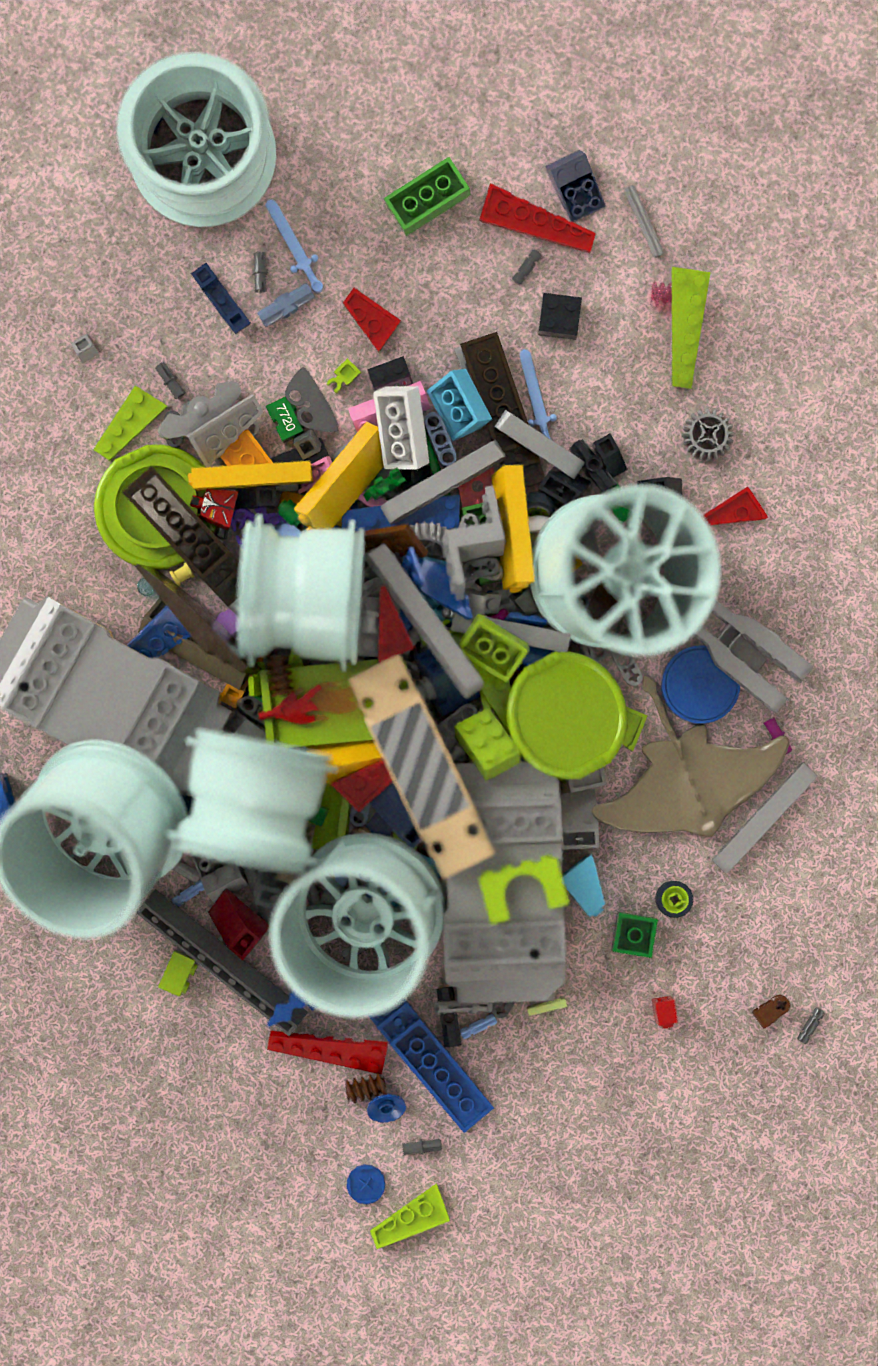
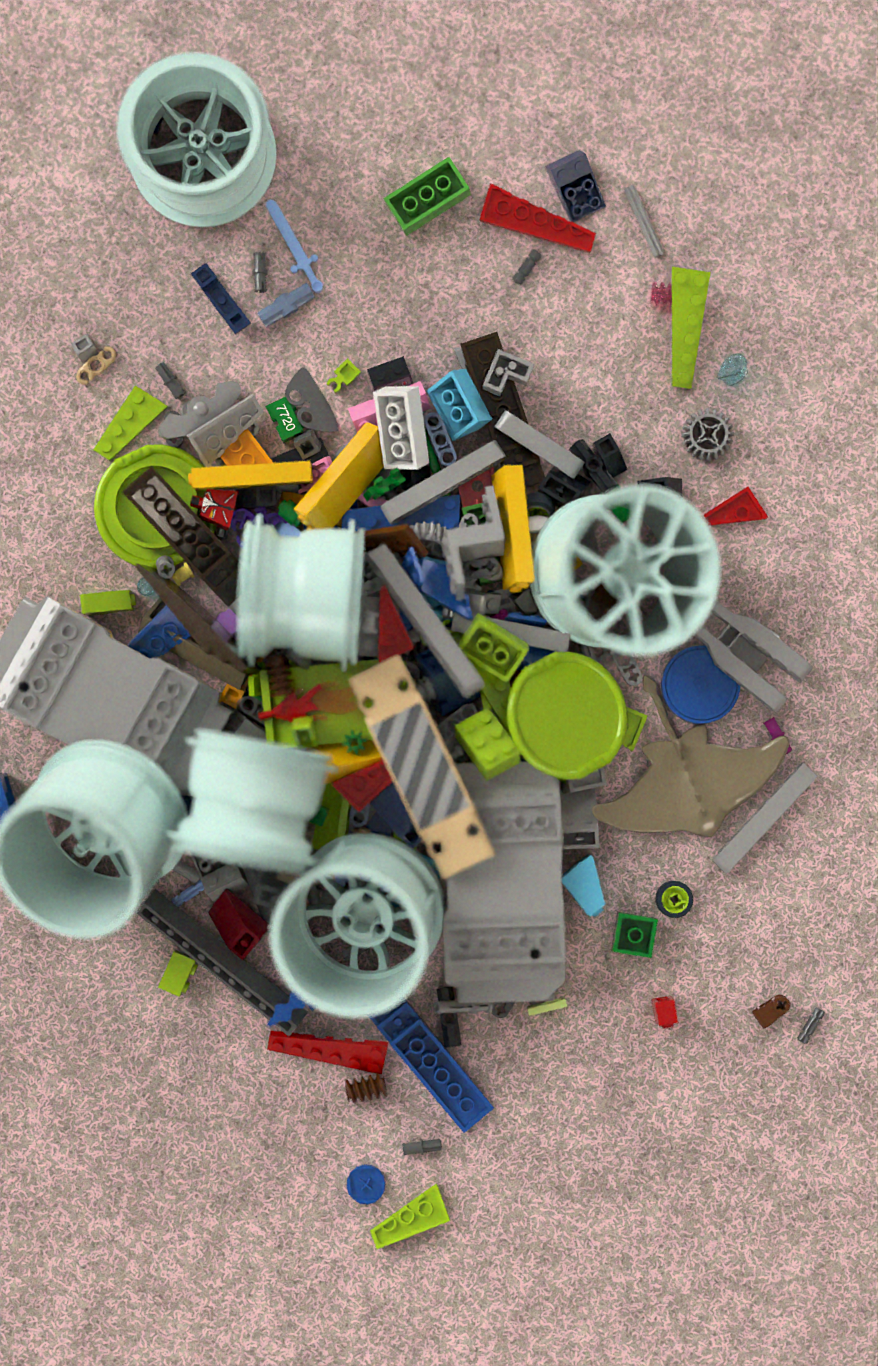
red wing [343,287,401,353] -> none
blue dish [367,1094,406,1123] -> none
light blue axle [460,1014,497,1039] -> none
lime arch [478,854,569,924] -> none
light blue sword [520,349,557,439] -> none
black brick [538,293,582,340] -> none
none -> tan piece [76,346,117,385]
none -> lime slope [80,590,137,616]
none -> light grey bush [156,555,175,579]
none -> dark grey beam [286,648,312,670]
none -> lime slope [291,716,318,749]
none -> green gear [342,730,367,755]
none -> light grey brick [483,349,534,397]
none -> clear light blue helmet [717,353,749,387]

